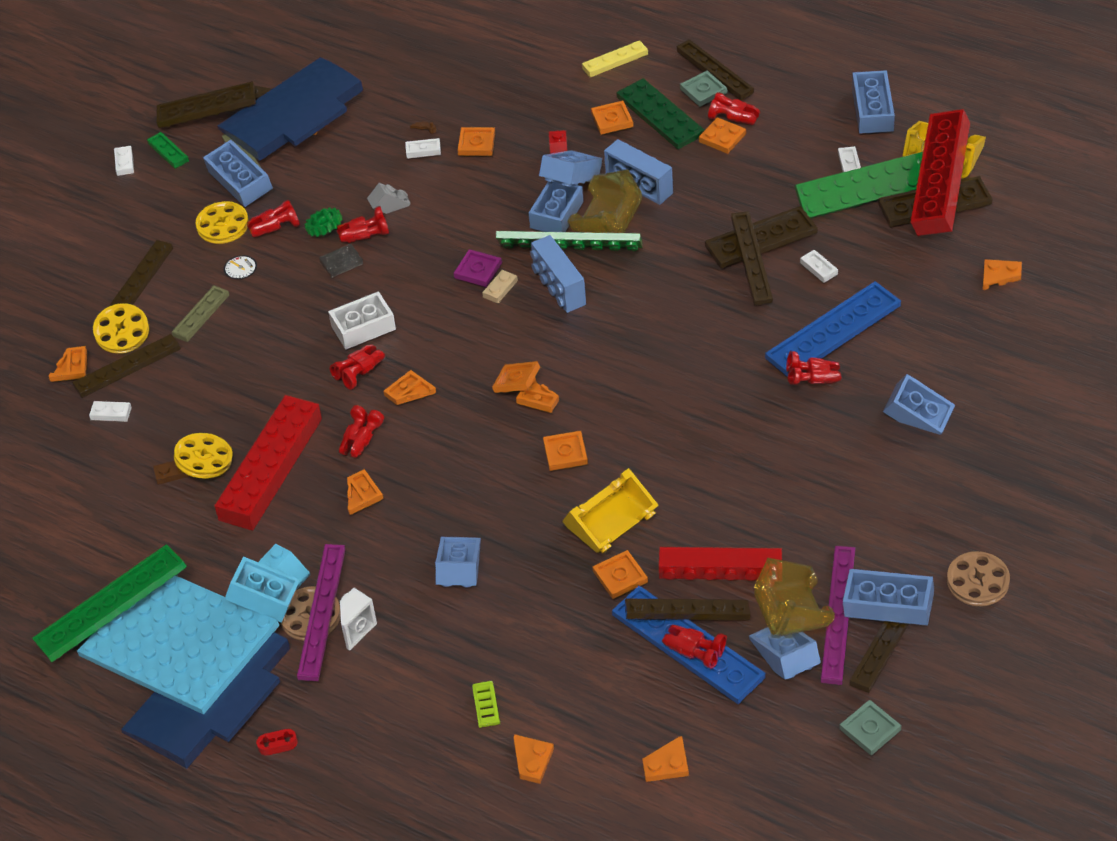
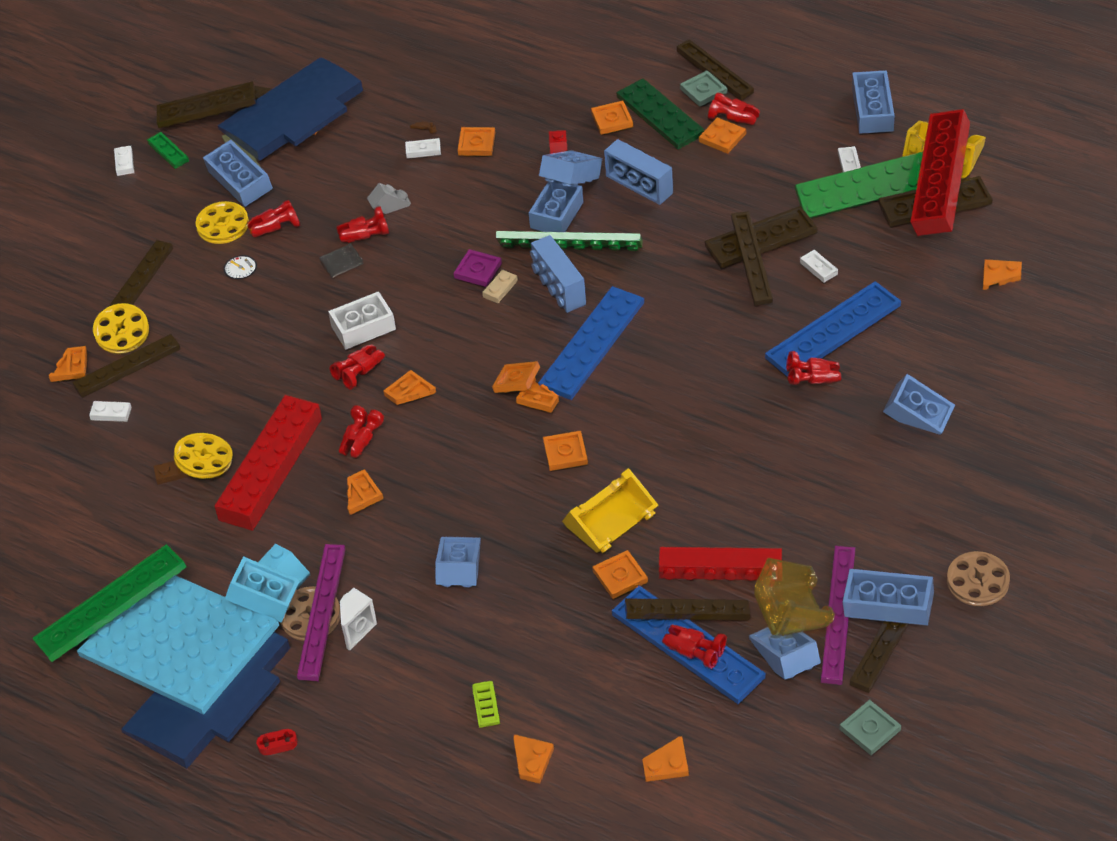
olive tile [172,285,229,342] -> none
green gear [304,207,343,237] -> none
clear yellow windscreen [568,170,642,233] -> none
light yellow plate [582,40,648,77] -> none
none -> blue plate [538,286,644,400]

